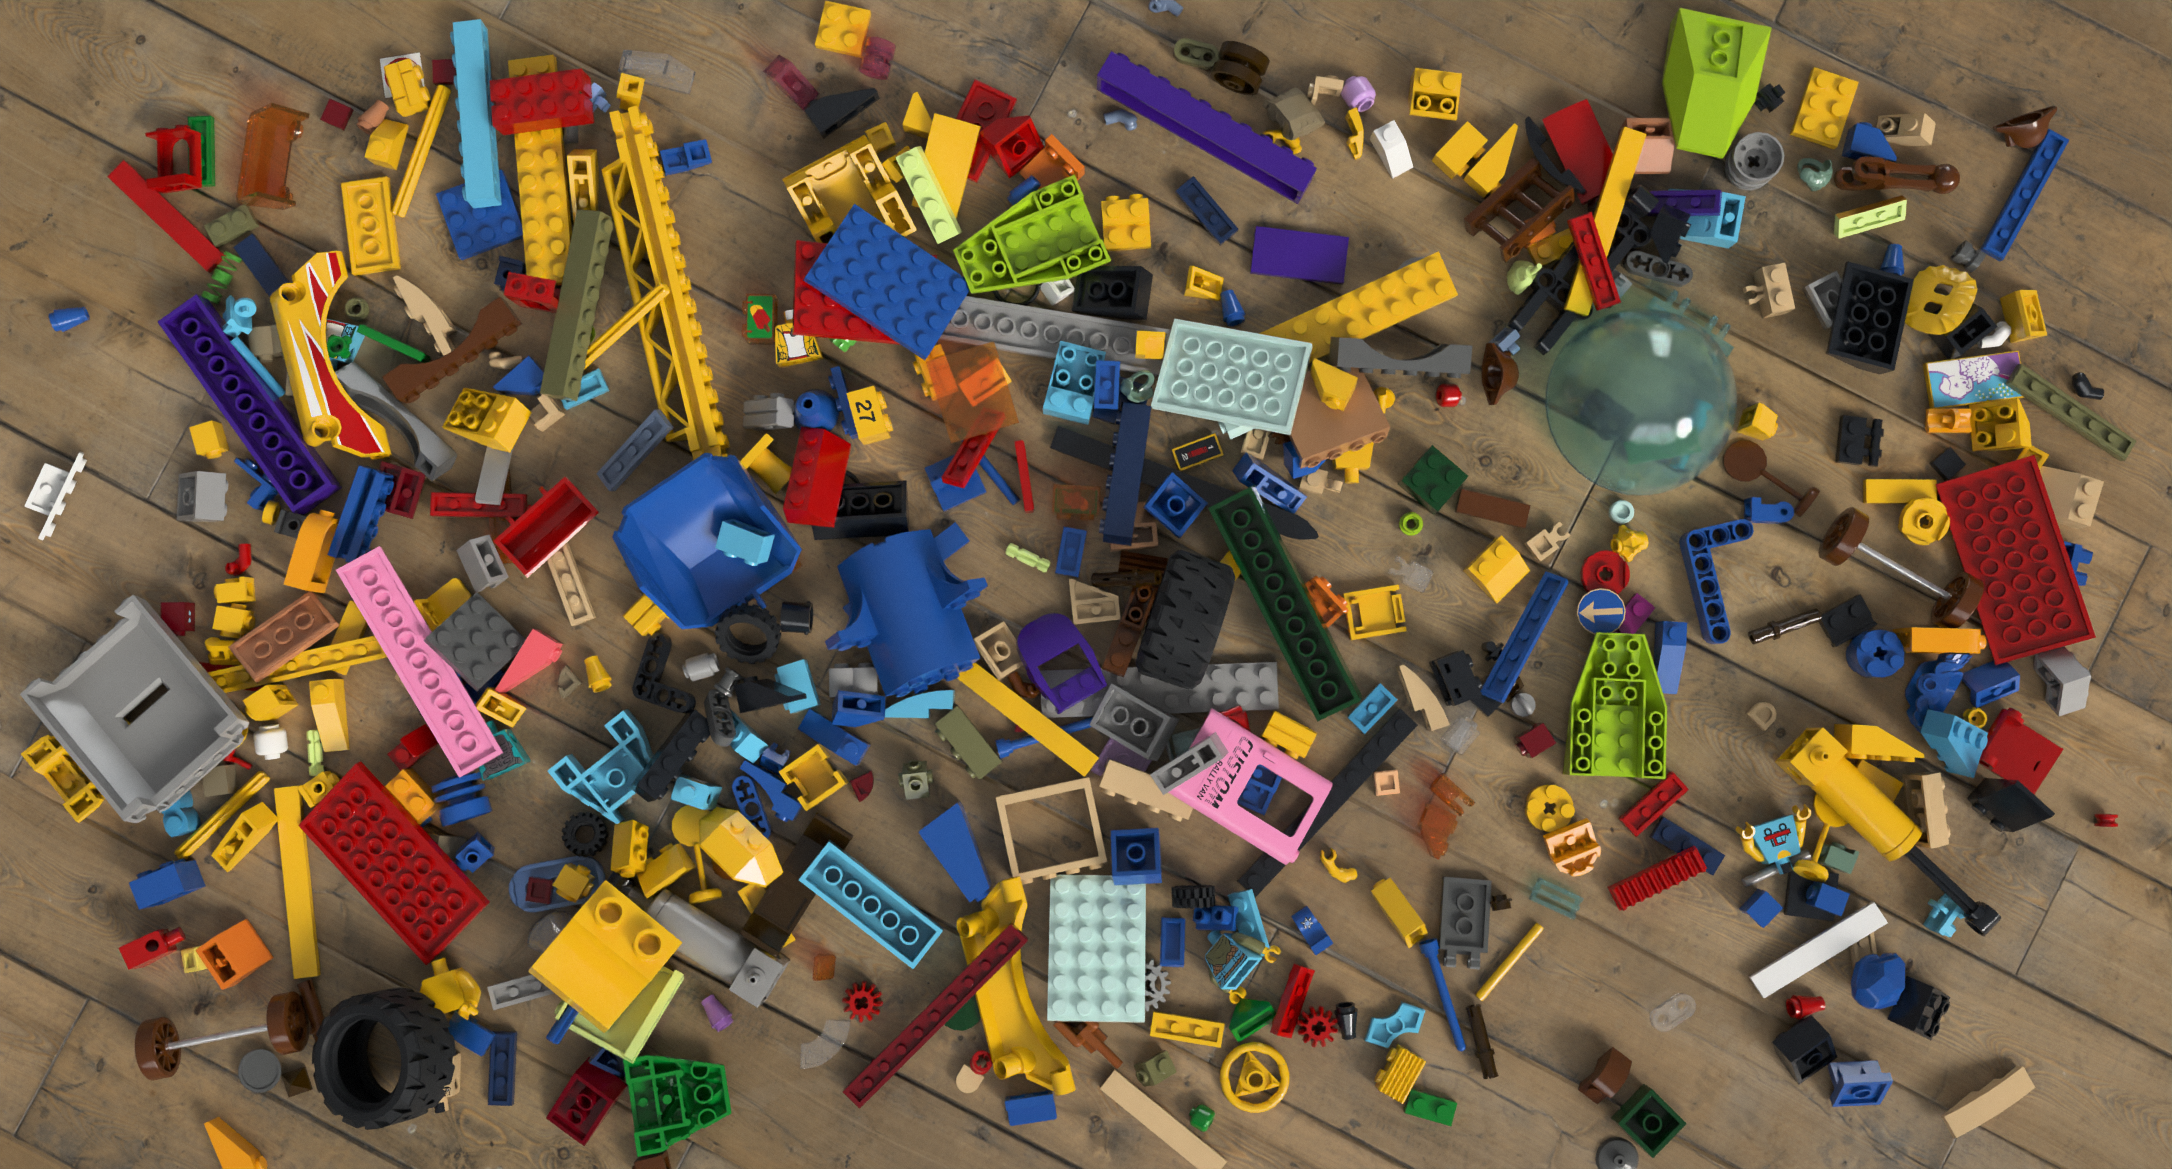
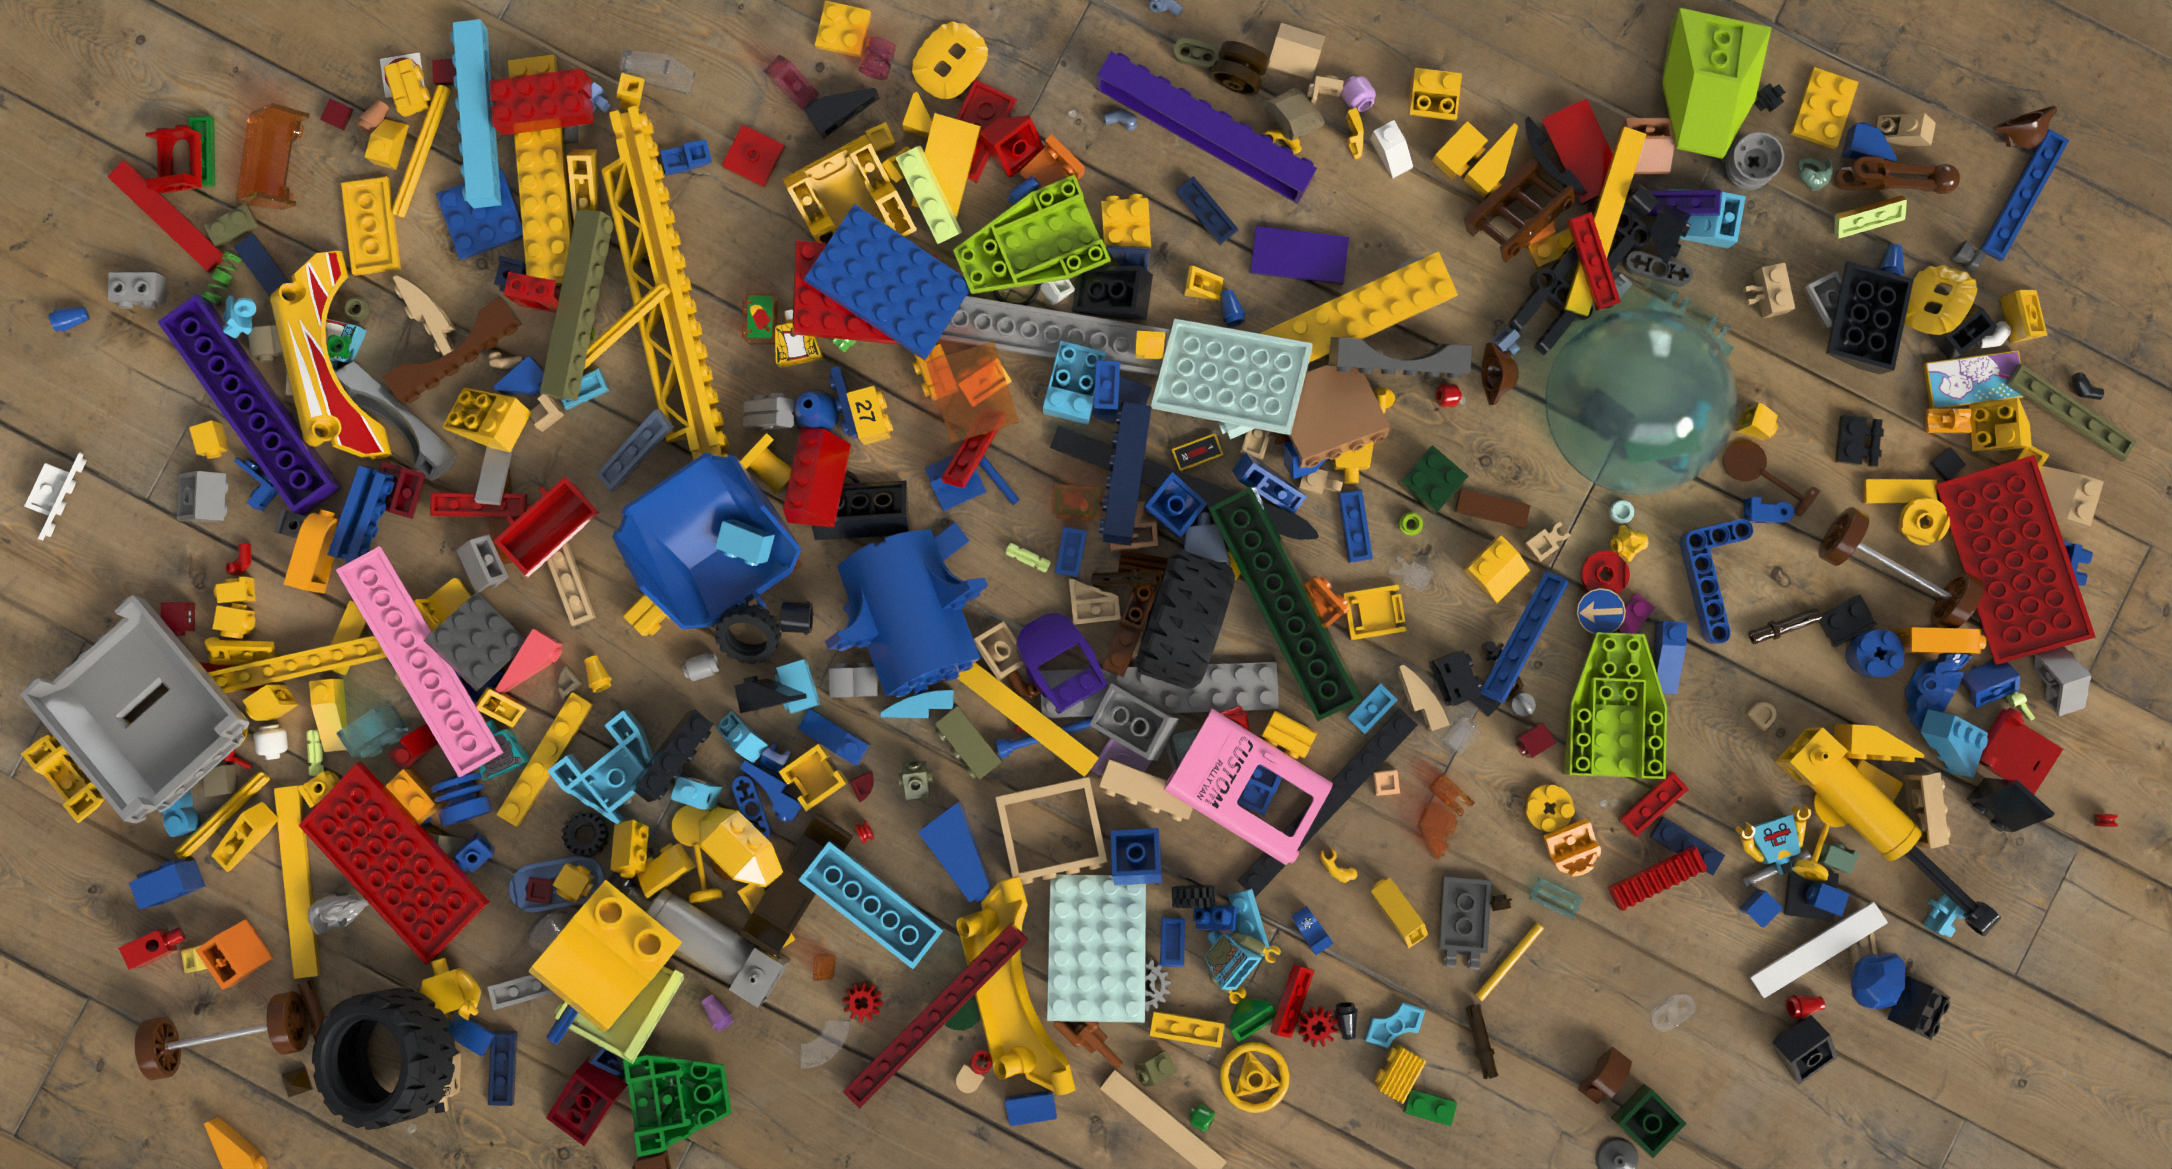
nougat tile [228,591,339,683] -> none
dark azure bar [229,336,286,398] -> none
dark grey piece [238,1049,281,1093] -> none
yellow tile [262,500,281,525] -> none
green tile [357,324,431,363] -> none
black beam [632,632,696,714] -> none
dark grey beam [704,689,736,747] -> none
dark grey bush [714,667,744,697] -> none
blue slope [832,690,886,727] -> none
red tile [1014,440,1035,513] -> none
sand green piece [1120,370,1155,403] -> none
light grey slope [1150,732,1229,795] -> none
yellow slope [1310,358,1358,411] -> none
blue piece [1418,938,1466,1052] -> none
yellowish green piece [1507,260,1542,295] -> none
blue bracket [1828,1060,1893,1107] -> none
tan slope [1941,1066,2035,1138] -> none
yellow plate [1963,707,1987,729] -> none
none -> light grey brick [108,272,167,309]
none -> light grey hair [308,894,368,935]
none -> clear light blue brick [336,706,409,758]
none -> yellow plate [496,692,594,827]
none -> red plate [721,125,785,188]
none -> red bush [855,820,875,844]
none -> yellow piece [912,21,988,99]
none -> dark blue tile [1106,245,1150,270]
none -> sand blue torso [1184,513,1231,566]
none -> tan slope [1268,23,1325,81]
none -> blue tile [1338,489,1373,563]
none -> yellowish green hand [2006,692,2035,721]

